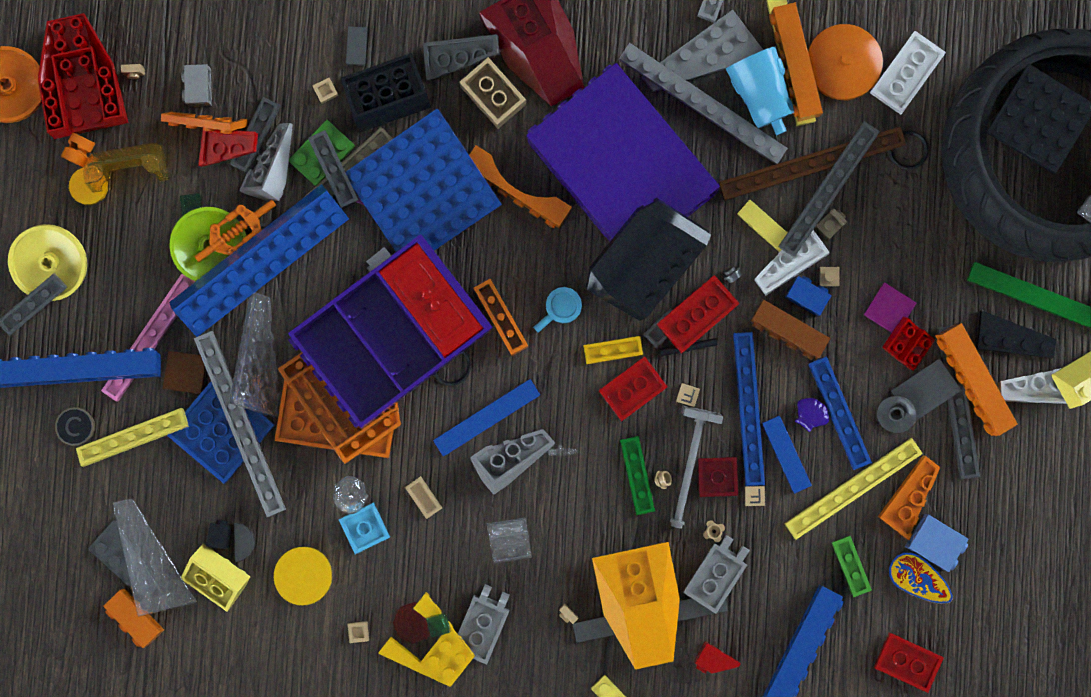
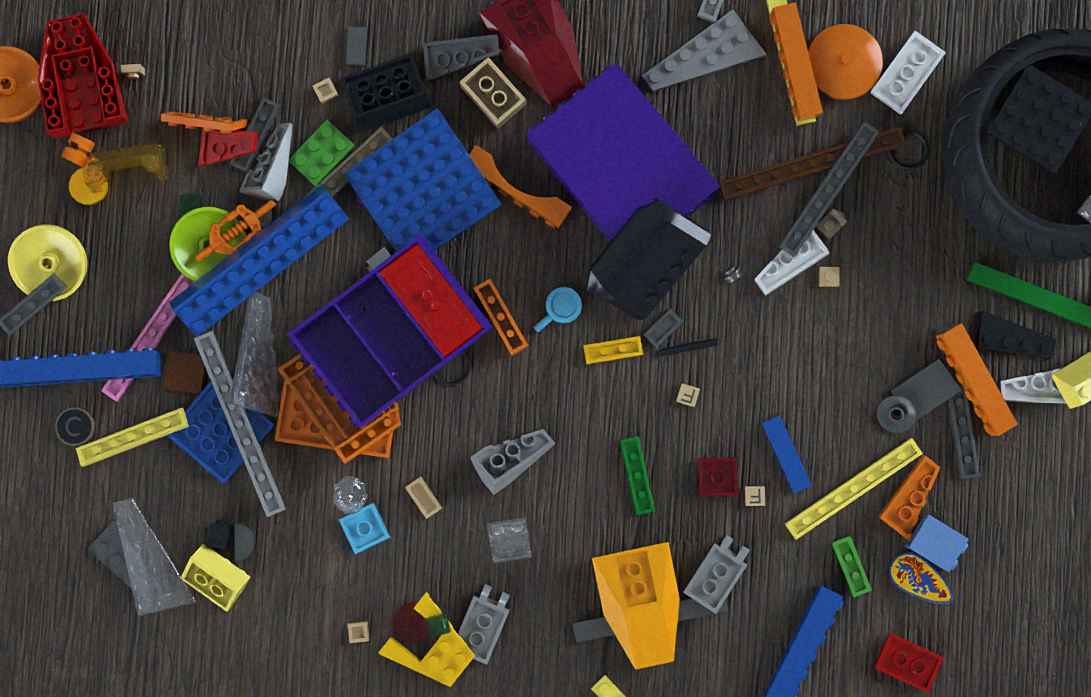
orange brick [103,588,164,648] -> none
light grey brick [181,64,212,107] -> none
yellow tile [274,547,332,605] -> none
dark grey plate [308,130,358,208] -> none
blue tile [433,379,540,457] -> none
clear helmet [548,445,578,456] -> none
tan plate [559,603,578,624] -> none
red plate [599,356,667,422] -> none
light grey plate [619,43,788,165] -> none
tan plate [654,471,672,489] -> none
red plate [656,275,739,354] -> none
light grey tile [670,405,723,528] -> none
red slope [694,641,741,674] -> none
tan plate [703,520,725,542] -> none
medium azure torso [726,47,795,136] -> none
blue tile [733,332,765,486] -> none
light yellow tile [737,200,788,252] -> none
dark orange brick [750,300,831,360] -> none
blue brick [784,276,832,317] -> none
dark purple animal [795,398,829,433] -> none
blue tile [808,356,872,470] -> none
magenta tile [863,282,917,333] -> none
red slope [882,316,935,371] -> none

